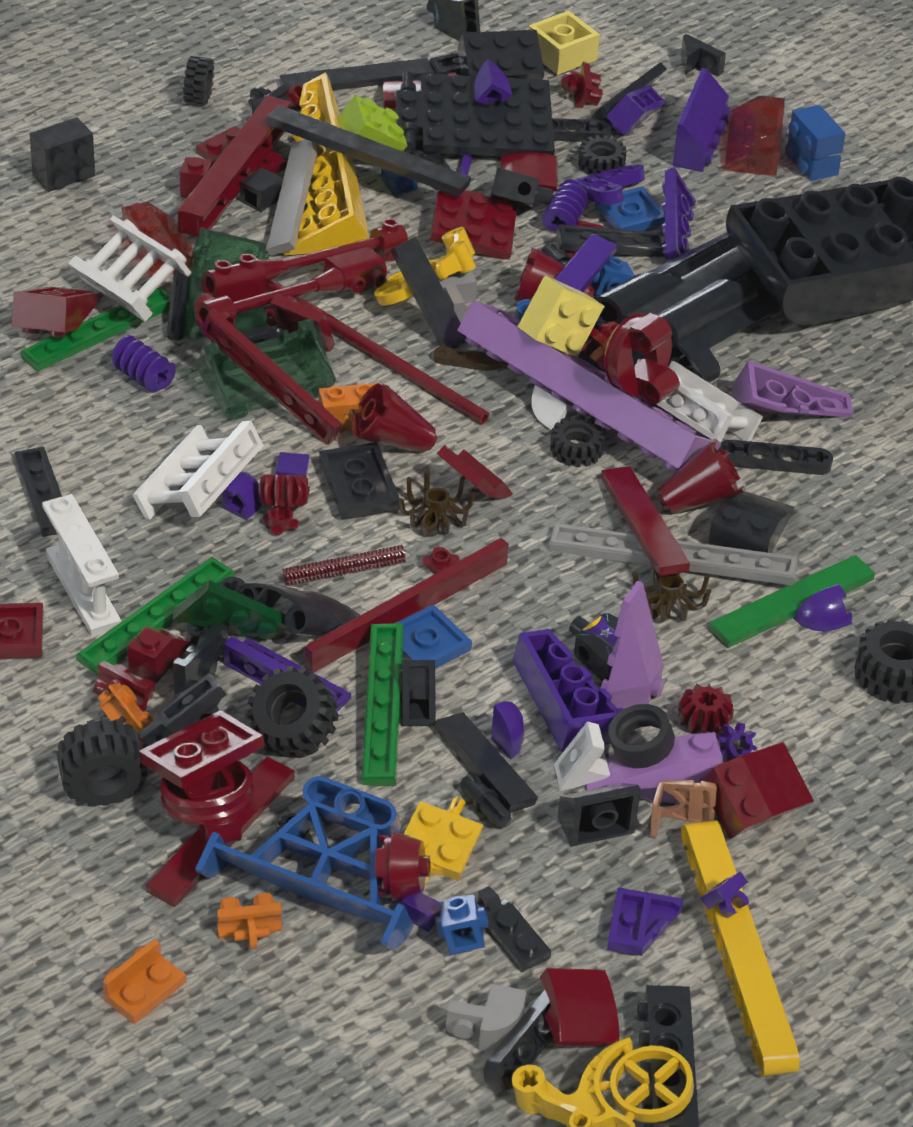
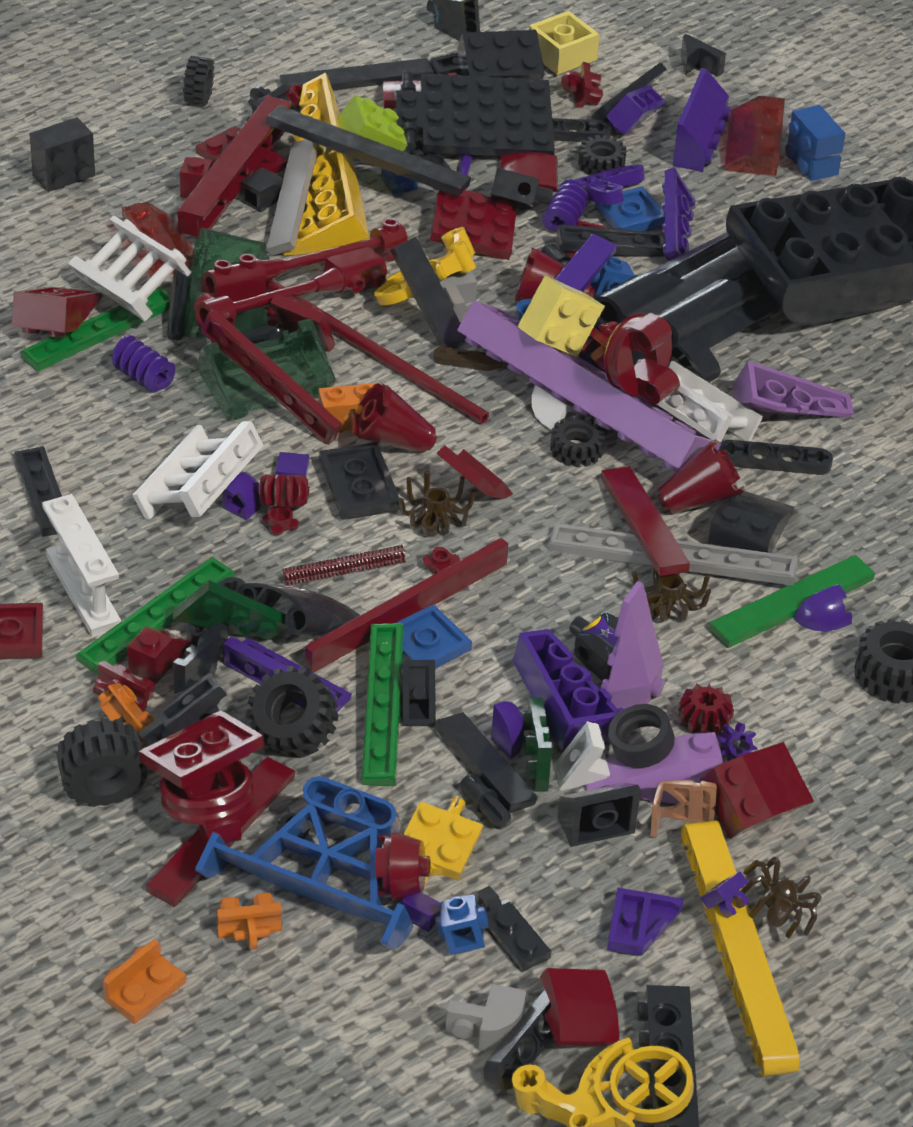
dark purple brick [474,58,512,104] -> none
none -> dark green wing [522,697,552,792]
none -> dark brown animal [740,856,822,939]

